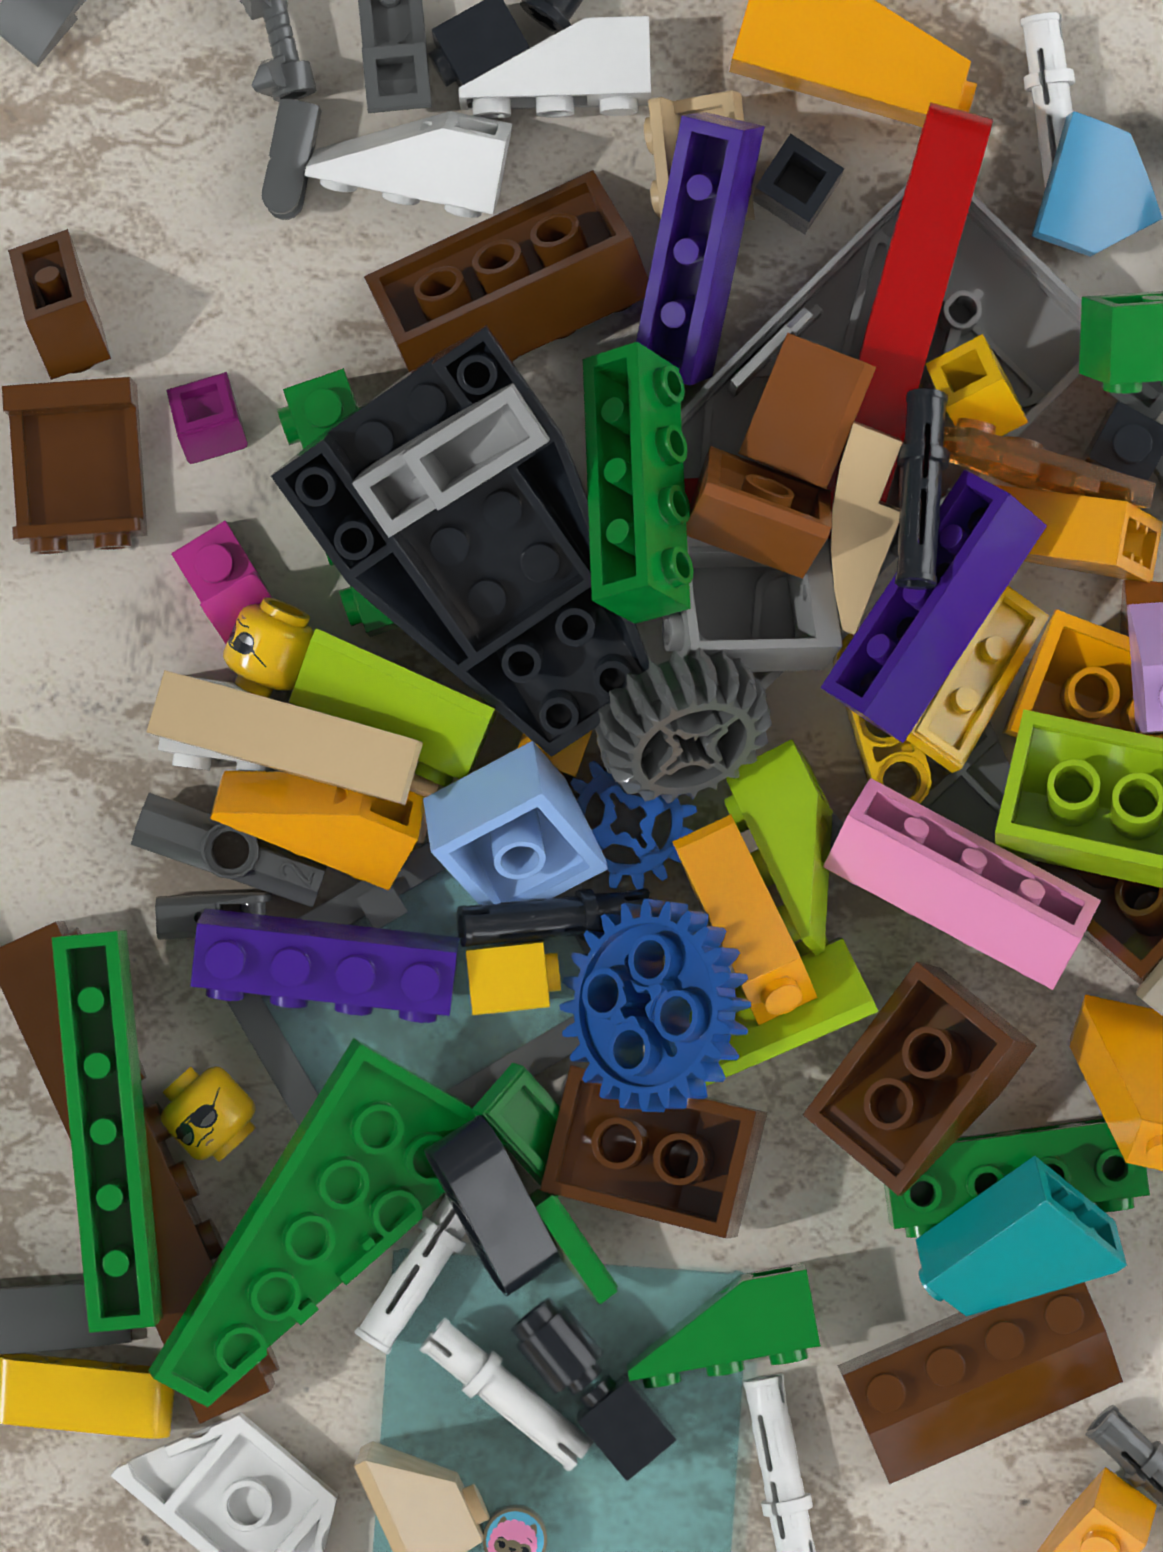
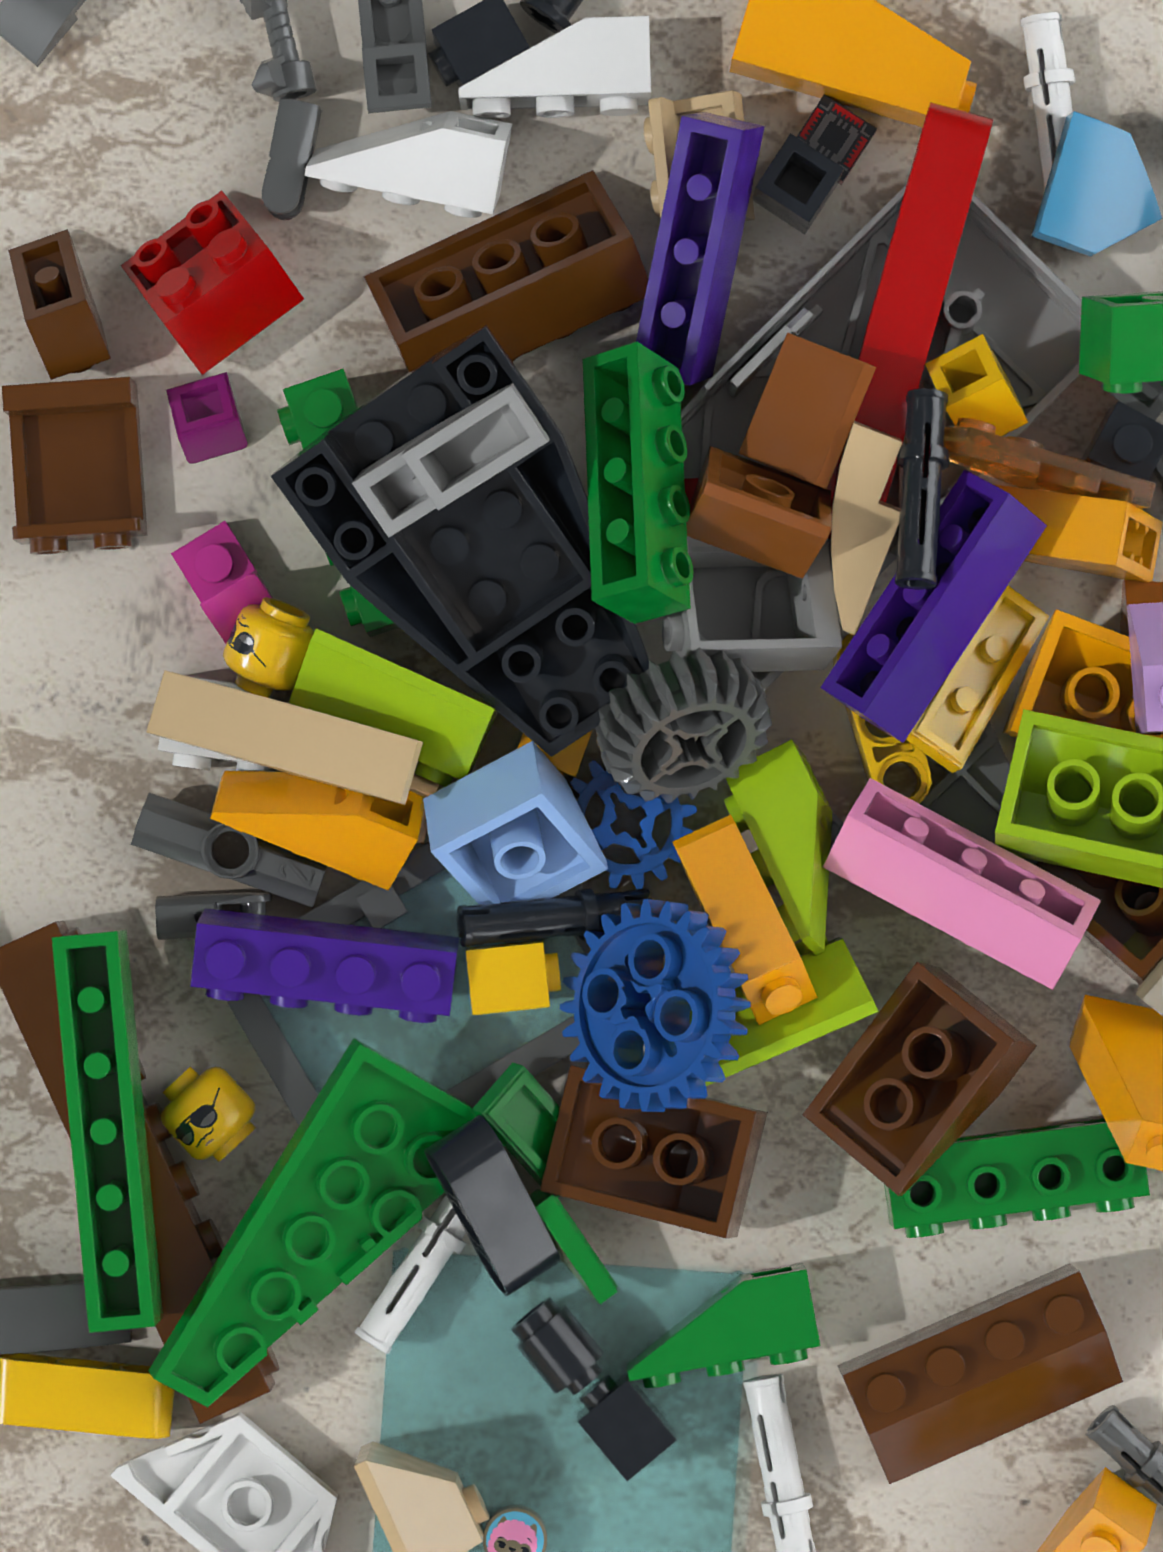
white pin [419,1317,594,1472] -> none
teal slope [916,1156,1127,1317] -> none
none -> red slope [120,190,304,375]
none -> tile [797,94,877,185]

